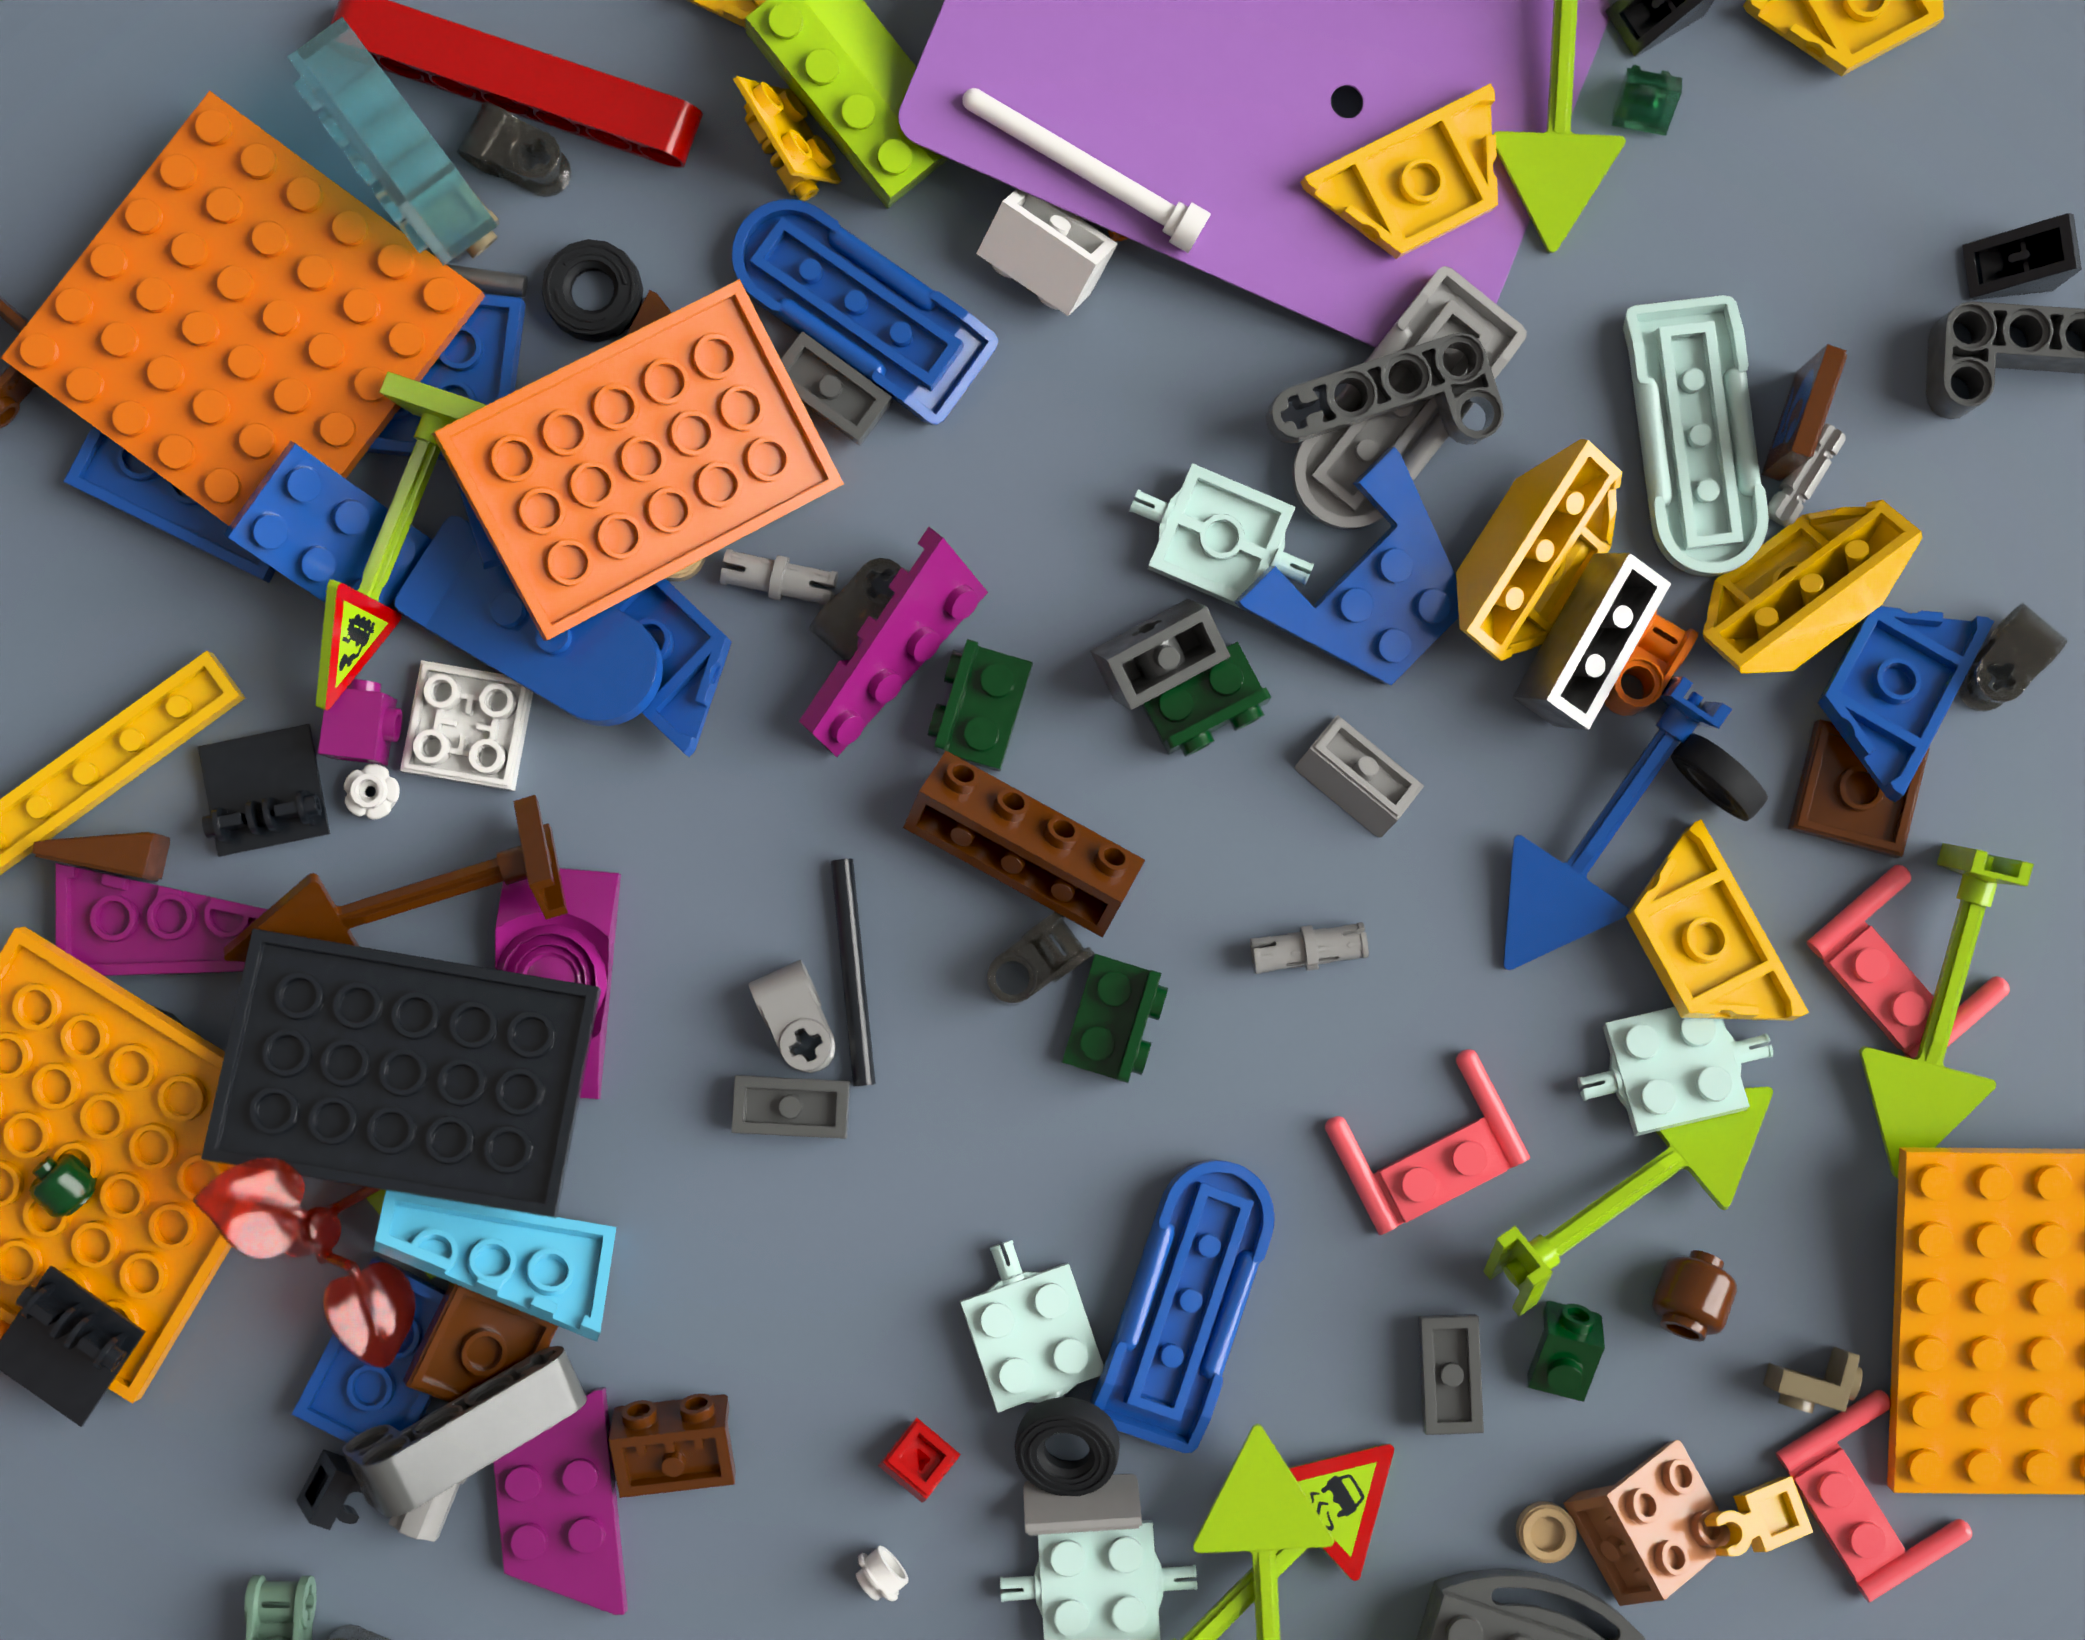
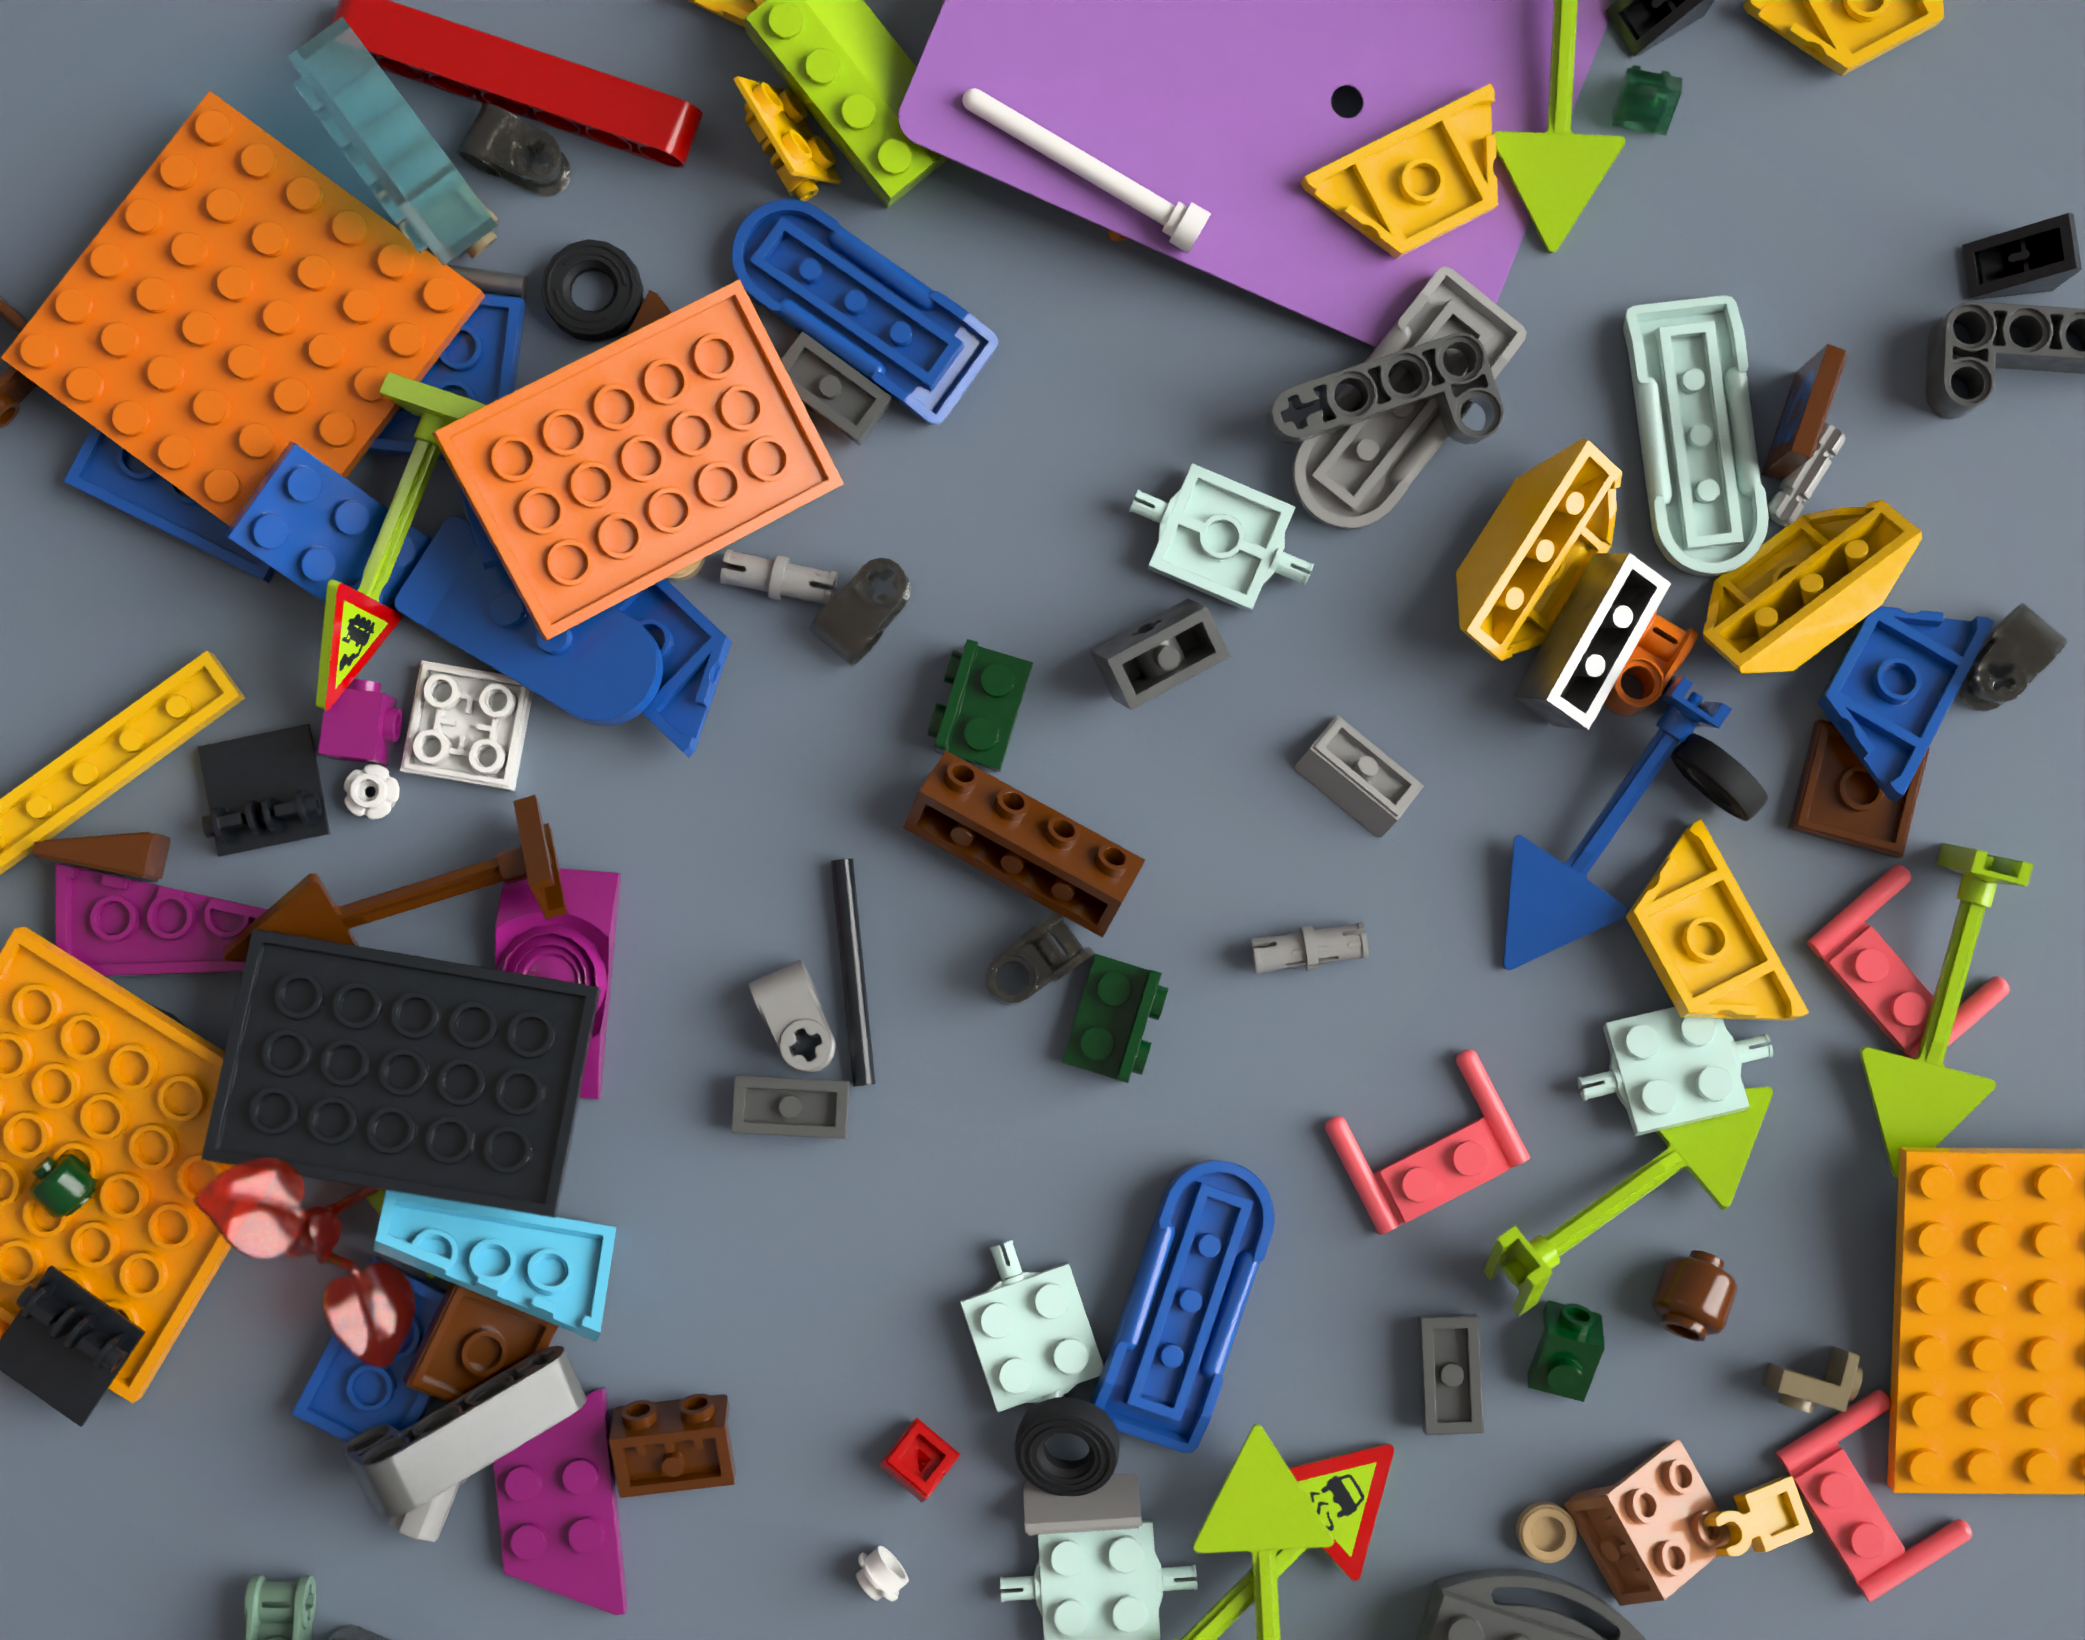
black tile [296,1449,363,1530] -> none
magenta wing [799,526,988,757] -> none
white brick [976,189,1118,316] -> none
dark green bracket [1142,641,1271,757] -> none
blue wing [1234,447,1459,685] -> none

